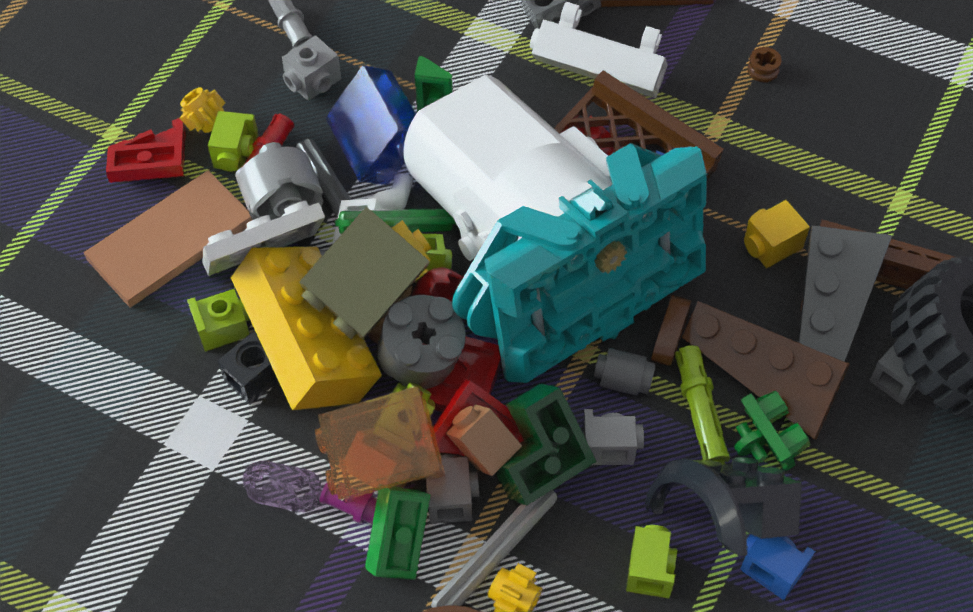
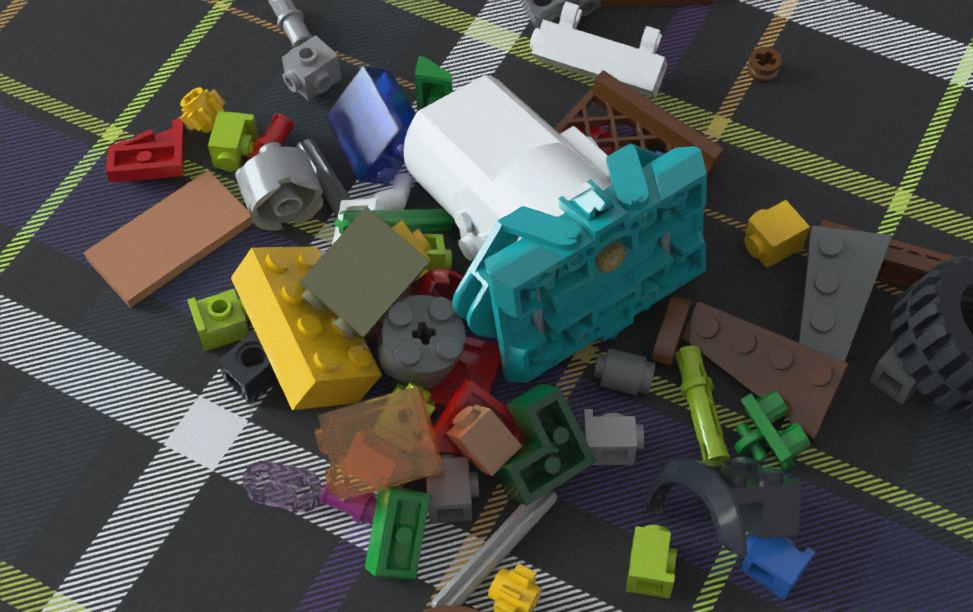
white plate [202,201,325,276] -> none

